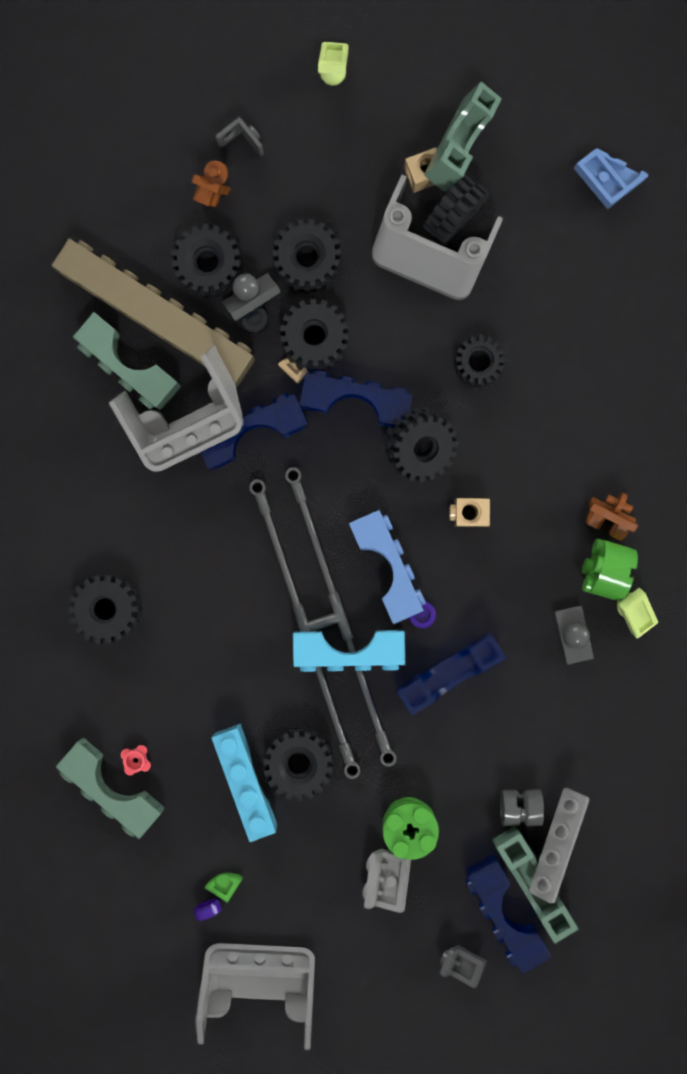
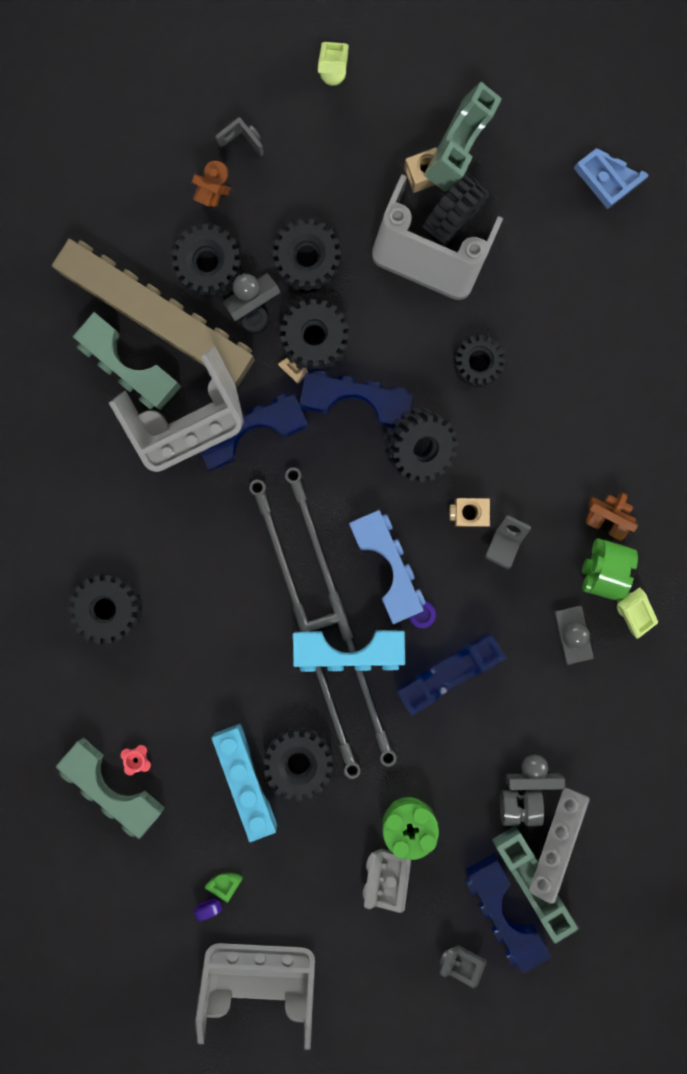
none -> dark grey bracket [485,515,531,569]
none -> dark grey tile [506,754,565,790]

